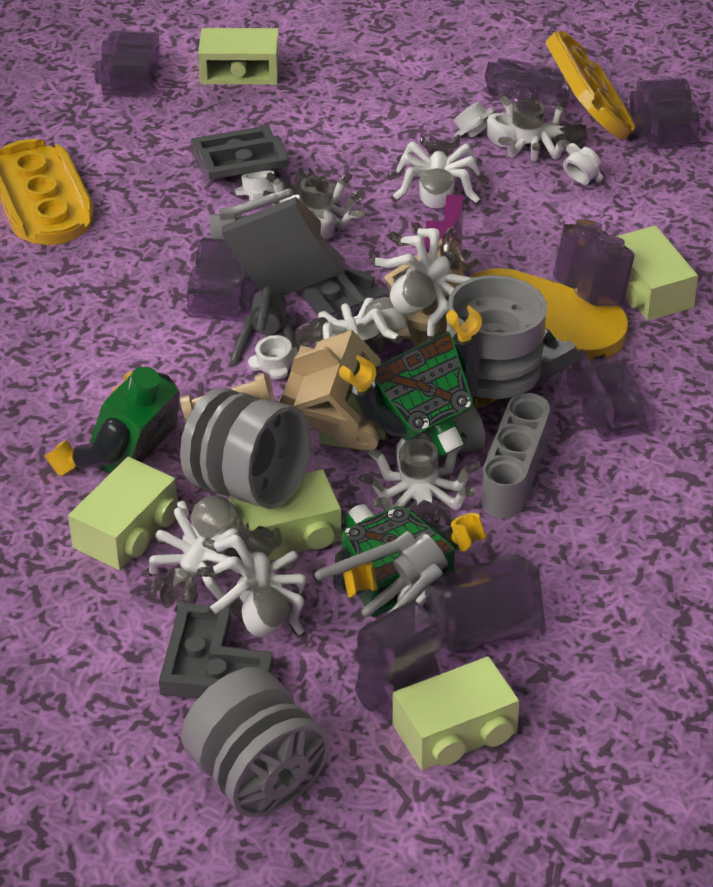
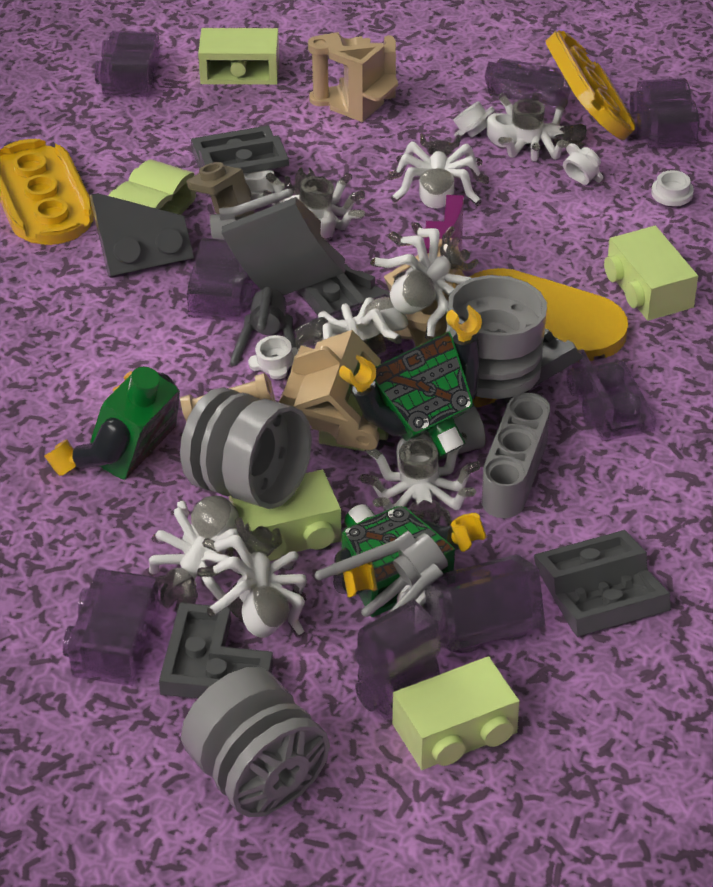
yellowish green brick [68,457,178,570] -> none
clear purple brick [553,219,635,306] -> none
none -> clear purple brick [63,568,160,686]
none -> dark grey wing [89,193,194,277]
none -> yellowish green brick [108,159,196,215]
none -> dark tan bracket [186,162,255,217]
none -> tan piece [308,32,398,122]
none -> dark grey slope [534,530,671,637]
none -> white plate [651,170,694,206]

